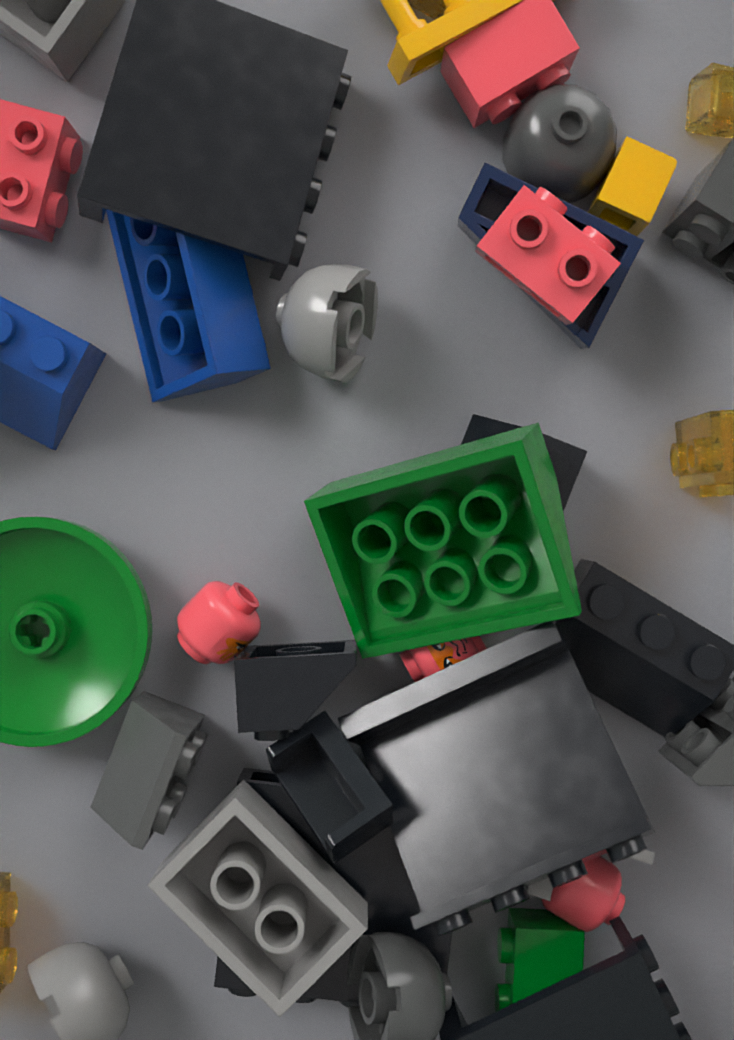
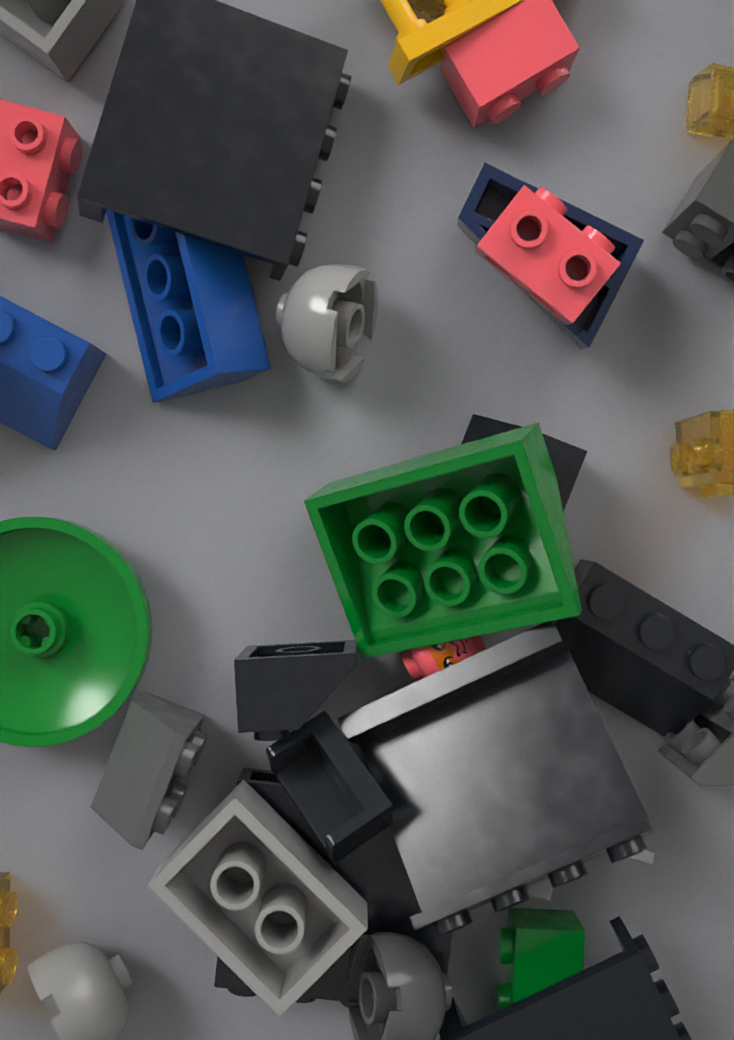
coral head [177,581,261,665] -> none
dark grey cylinder [502,84,617,203] -> none
coral head [541,856,625,932] -> none
yellow panel [588,136,677,236] -> none

